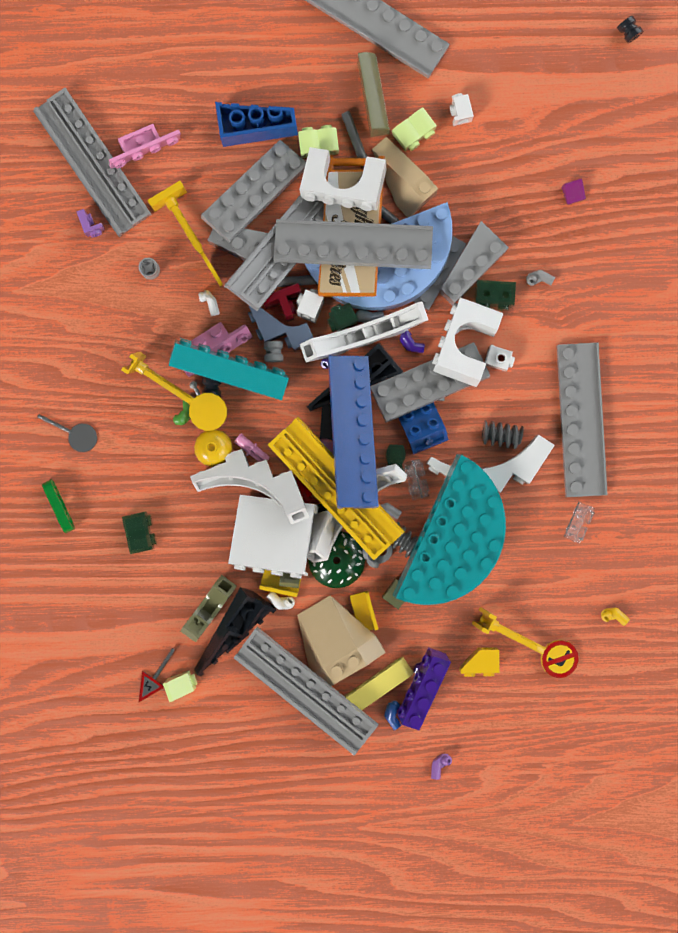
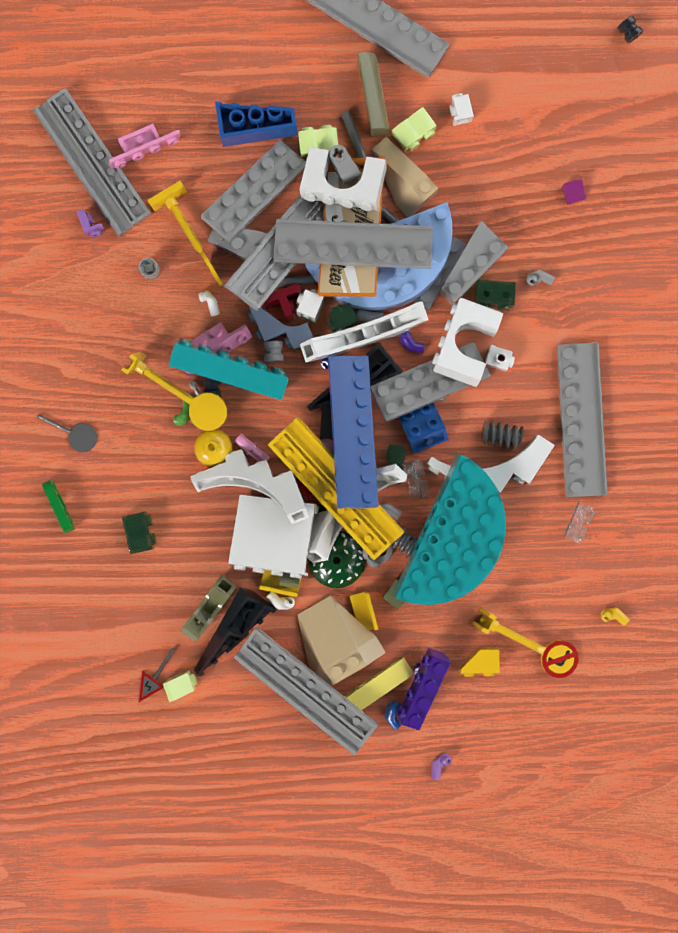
none -> light grey piece [330,145,361,185]

